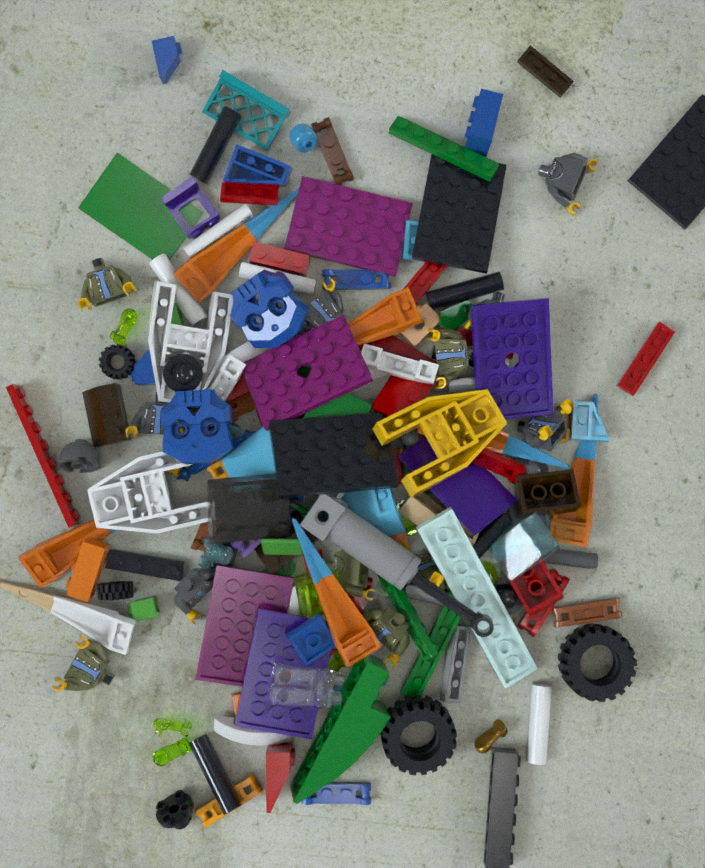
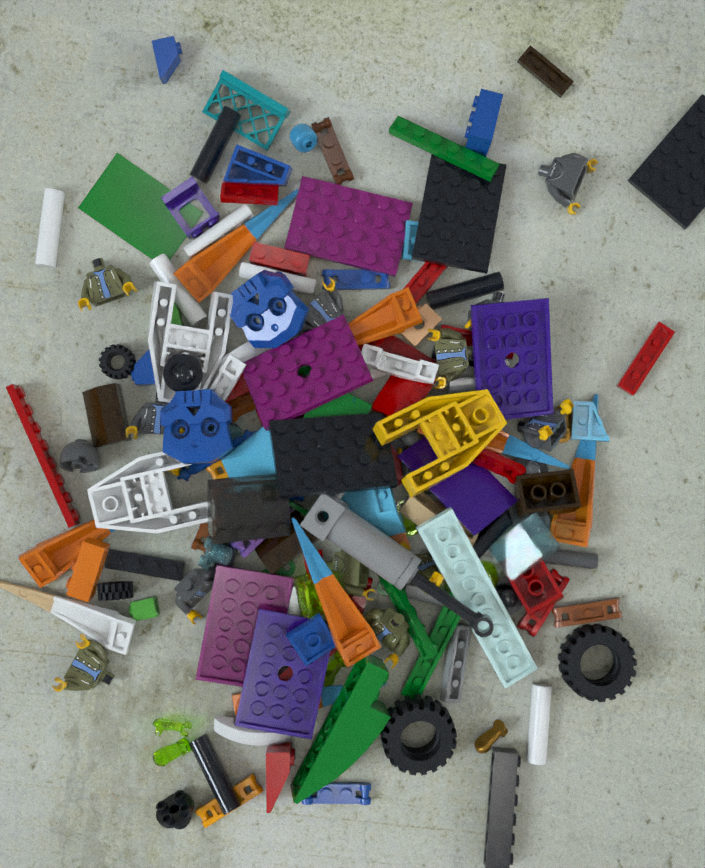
clear neon green piece [110,308,137,346] -> none
bright green slope [261,539,303,555] -> none
clear hips [270,662,345,708] -> none
green piece [438,301,473,330] -> none
none -> white brick [35,188,65,268]

